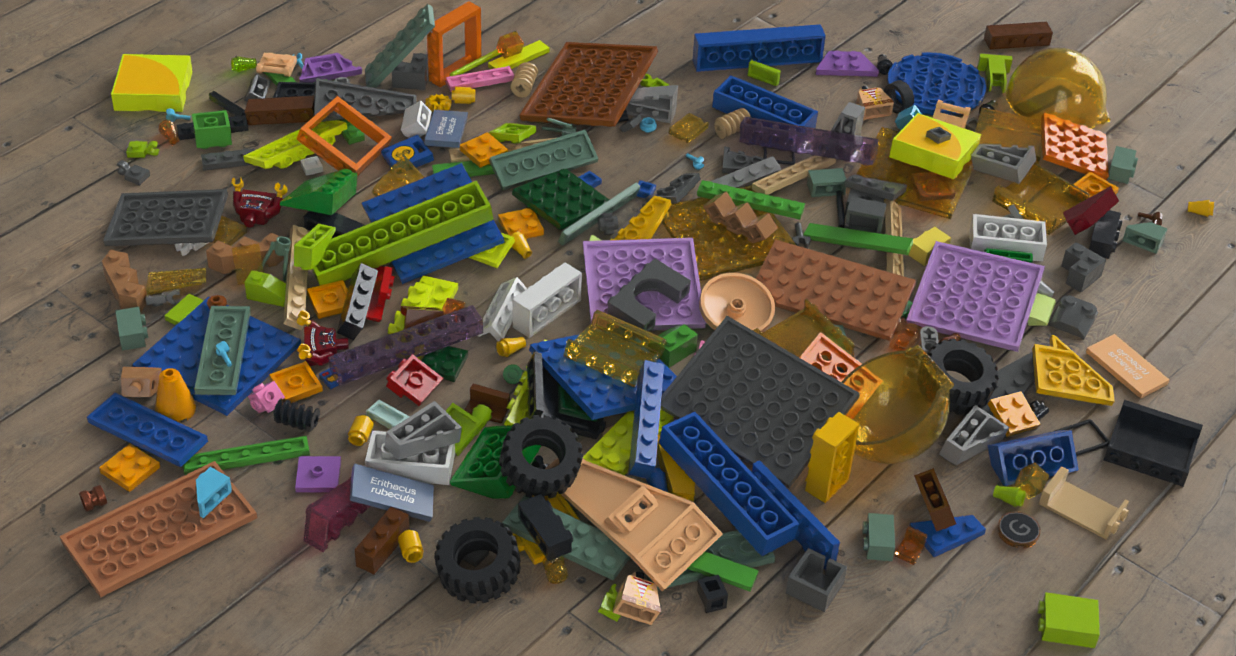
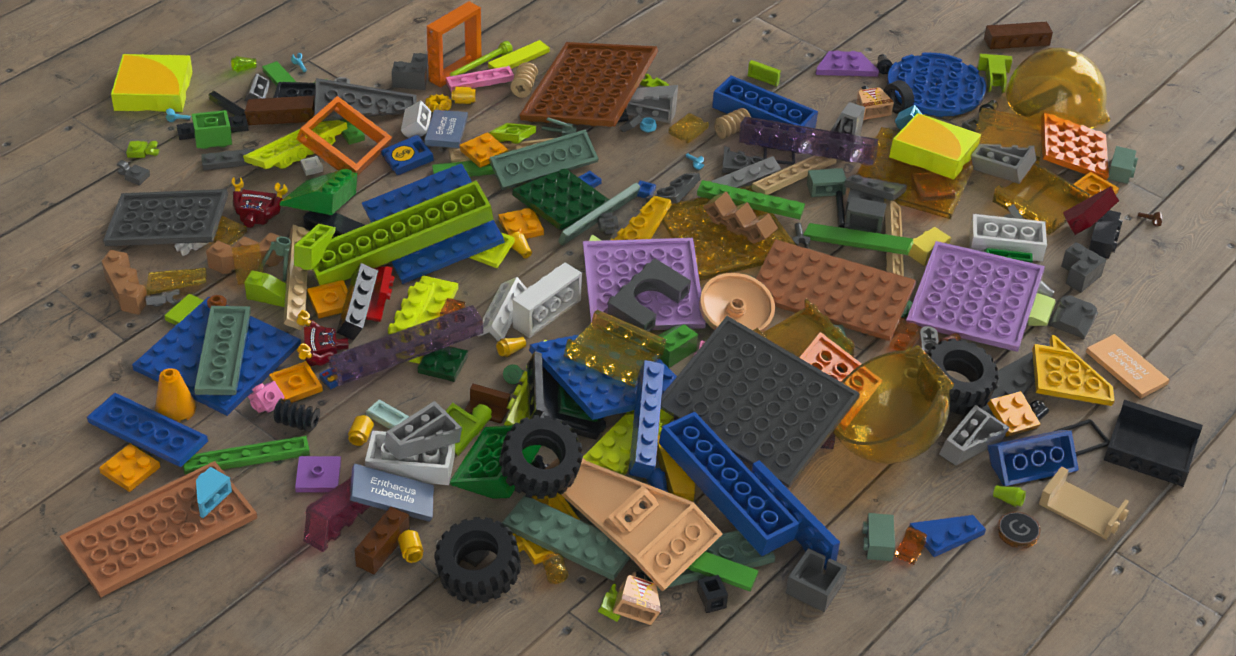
copper wheel [79,485,107,512] -> none
sand green brick [115,307,148,351] -> none
medium nougat torso [121,367,162,397] -> none
clear orange cone [159,120,179,145] -> none
medium azure hand [216,341,232,367] -> none
light nougat plate [256,52,297,77] -> none
medium lavender wing [299,53,362,83] -> none
sand green plate [365,4,435,88] -> none
clear yellow wing [372,154,425,197] -> none
plate [386,354,444,406] -> none
reddish brown panel [400,306,444,334] -> none
clear orange brick [497,31,524,59] -> none
black brick [518,494,573,561] -> none
blue brick [692,24,826,72] -> none
yellow brick [805,412,859,503] -> none
reddish brown brick [914,468,956,532] -> none
dark grey tile [926,127,951,144] -> none
light nougat plate [933,100,971,129] -> none
clear yellow brick [1014,462,1049,499] -> none
lime brick [1038,592,1100,648] -> none
sand green slope [1122,222,1168,254] -> none
yellow cone [1187,200,1214,217] -> none

